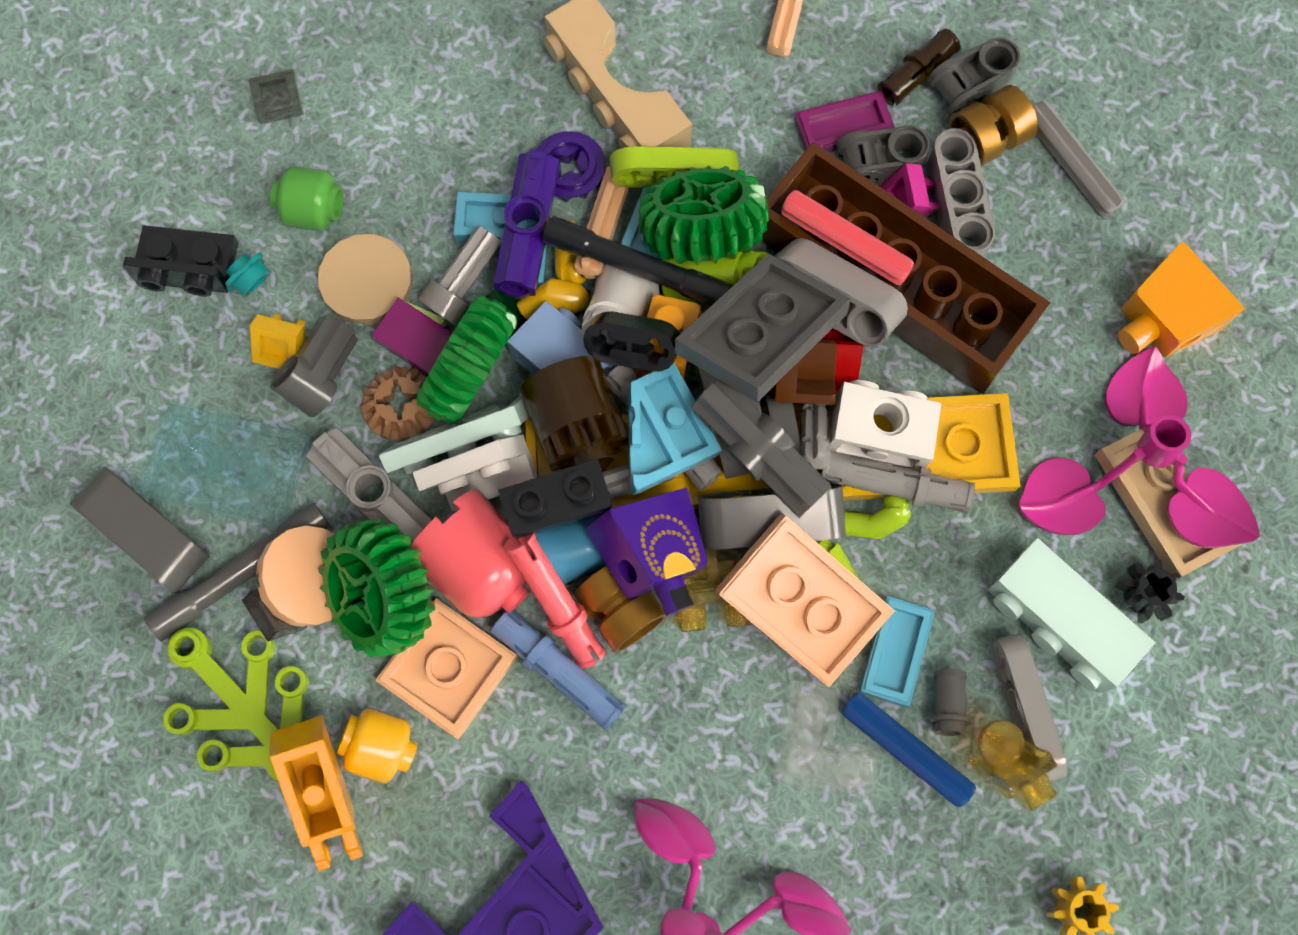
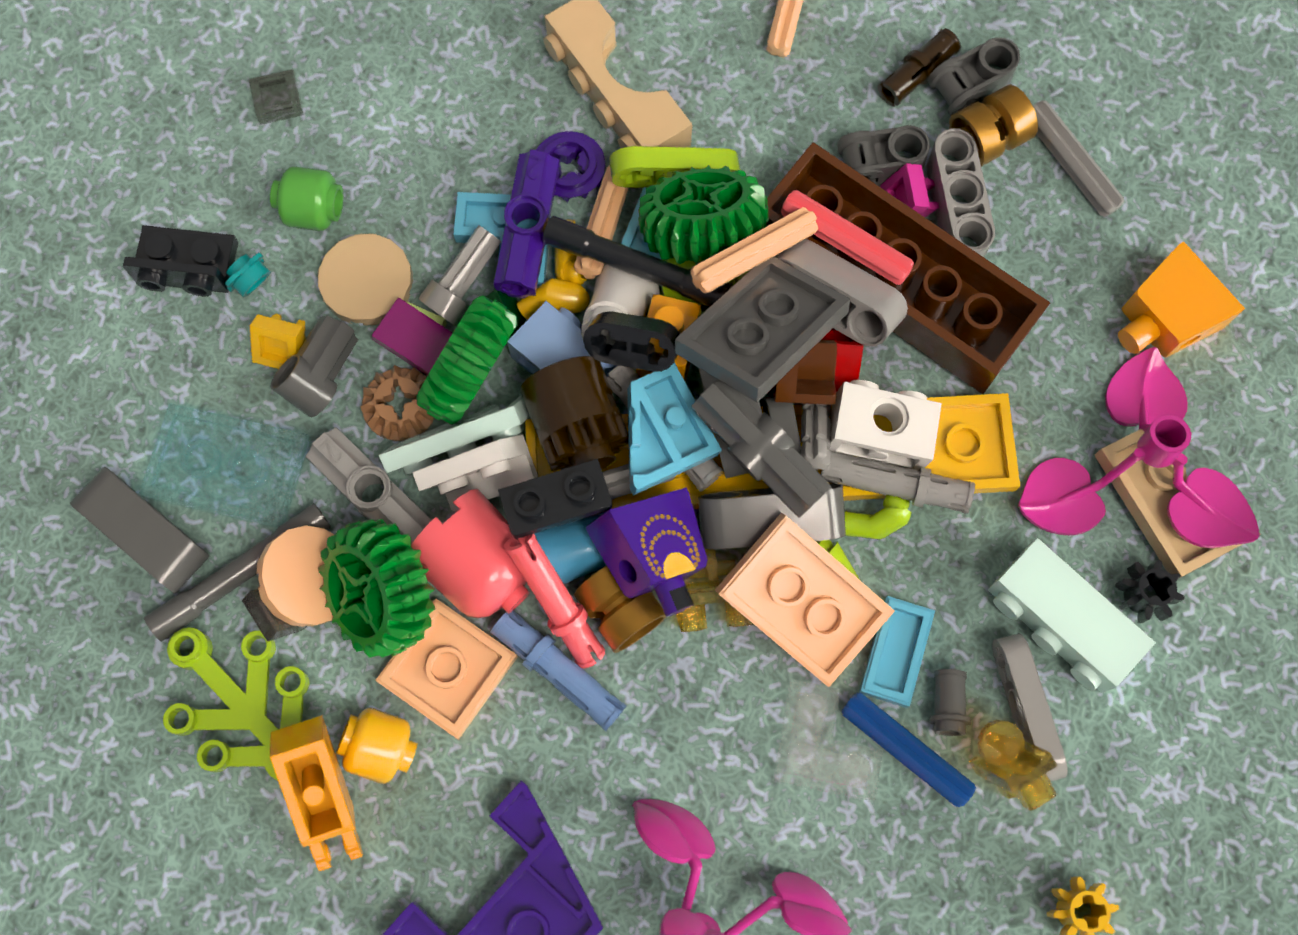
magenta tile [794,91,895,153] -> none
none -> light nougat axle [690,207,818,293]

